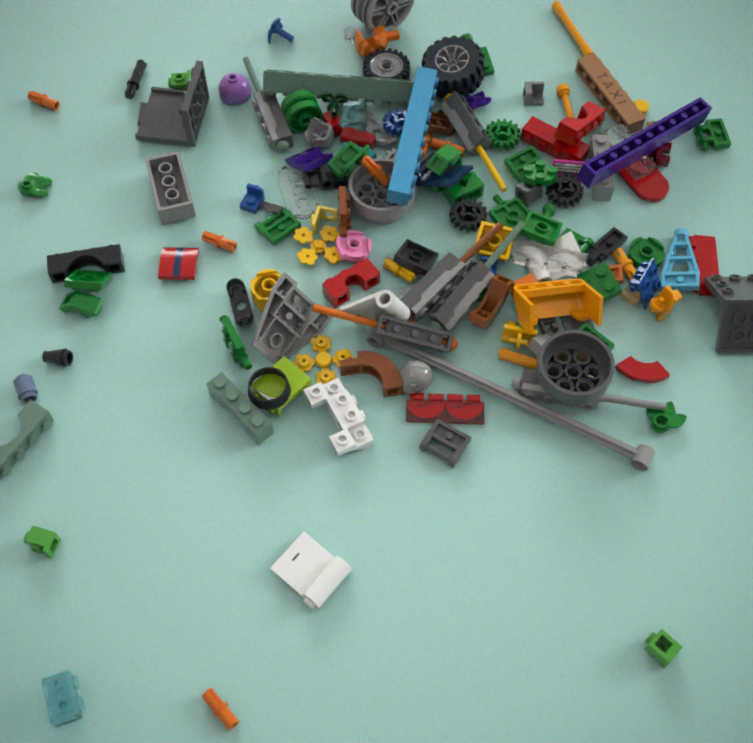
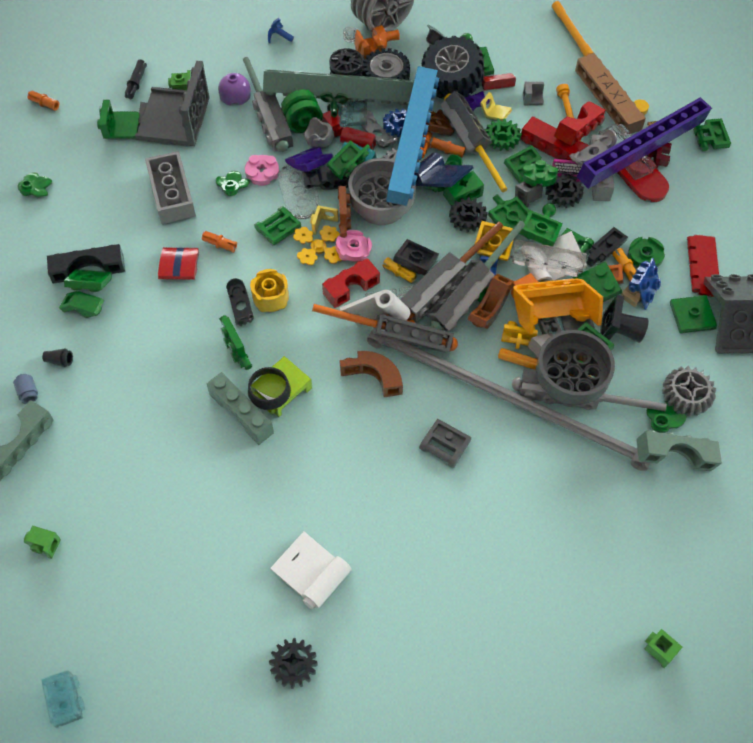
orange axle [202,688,239,731] -> none
blue bracket [240,183,265,214] -> none
light grey wedge [251,272,333,364] -> none
dark grey piece [259,201,284,215] -> none
yellow plant [293,335,354,385] -> none
white bracket [303,378,374,456] -> none
orange axle [361,155,391,186] -> none
light grey cap [399,360,433,394] -> none
red windscreen [406,393,484,425] -> none
green slope [425,144,462,177] -> none
red tile [615,356,670,383] -> none
light orange hips [649,286,682,321] -> none
medium azure plate [661,228,700,291] -> none
none -> green bracket [97,100,140,139]
none -> green plate [216,171,250,196]
none -> bright pink plate [245,155,279,186]
none -> black gear [269,638,318,689]
none -> black wheel [329,48,364,76]
none -> black piece [426,25,445,46]
none -> light yellow bracket [480,92,512,121]
none -> red slope [482,73,516,90]
none -> light grey piece [570,130,617,166]
none -> black plant [600,294,649,343]
none -> sand green arch [636,430,722,471]
none -> light grey gear [662,365,716,417]
none -> green plate [670,295,717,333]

